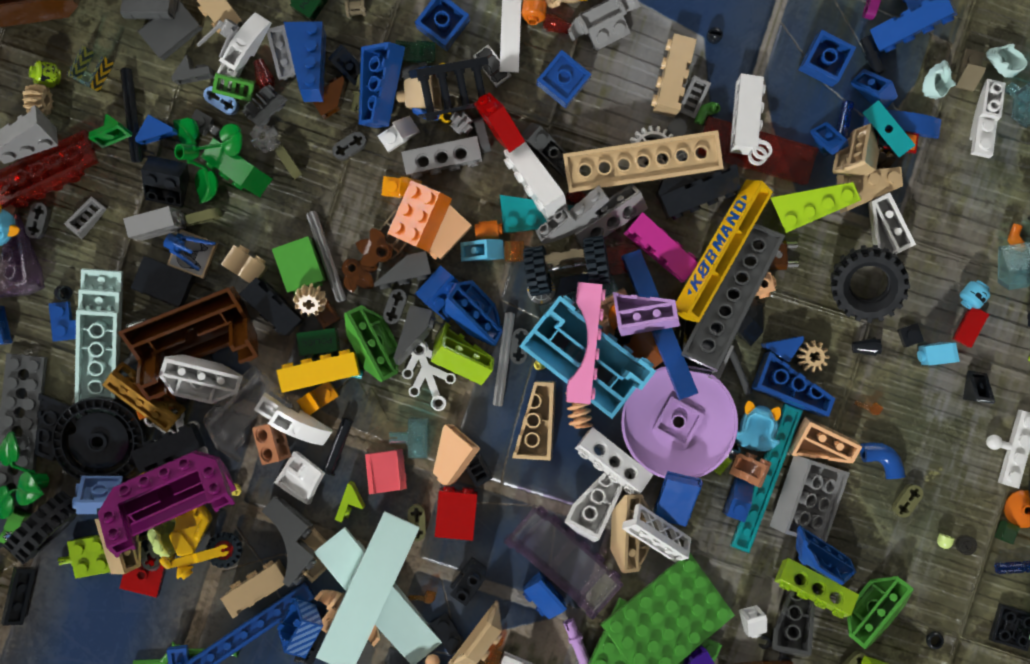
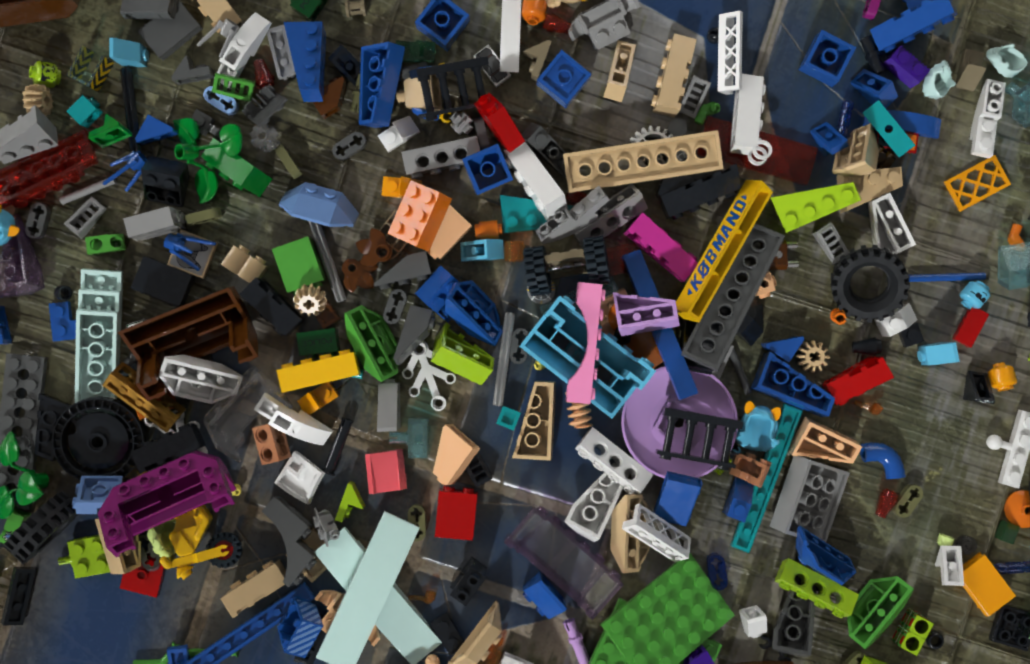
none -> light grey bar [59,178,116,205]
none -> teal brick [66,95,104,129]
none -> bright green leg [85,234,126,256]
none -> blue plant [102,151,147,192]
none -> medium azure slope [109,38,149,67]
none -> medium blue wedge [279,182,359,227]
none -> light grey hinge [312,508,340,547]
none -> light grey slope [377,379,401,432]
none -> blue slope [462,144,513,195]
none -> teal tile [496,405,521,431]
none -> dark tan slope [523,40,552,81]
none -> tan slope [603,40,636,102]
none -> black fence [655,407,743,471]
none -> clear blue beam [706,553,728,591]
none -> white fence [718,11,743,95]
none -> light grey slope [812,222,849,265]
none -> red wedge [820,356,894,406]
none -> orange pin [830,308,847,325]
none -> white slope [874,303,917,337]
none -> clear red cone [875,488,899,518]
none -> dark purple brick [882,46,930,89]
none -> piece [892,608,934,656]
none -> blue bar [908,272,986,282]
none -> white slope [935,546,964,586]
none -> light orange window [944,155,1011,212]
none -> light orange piece [963,552,1016,616]
none -> light orange head [988,362,1017,392]

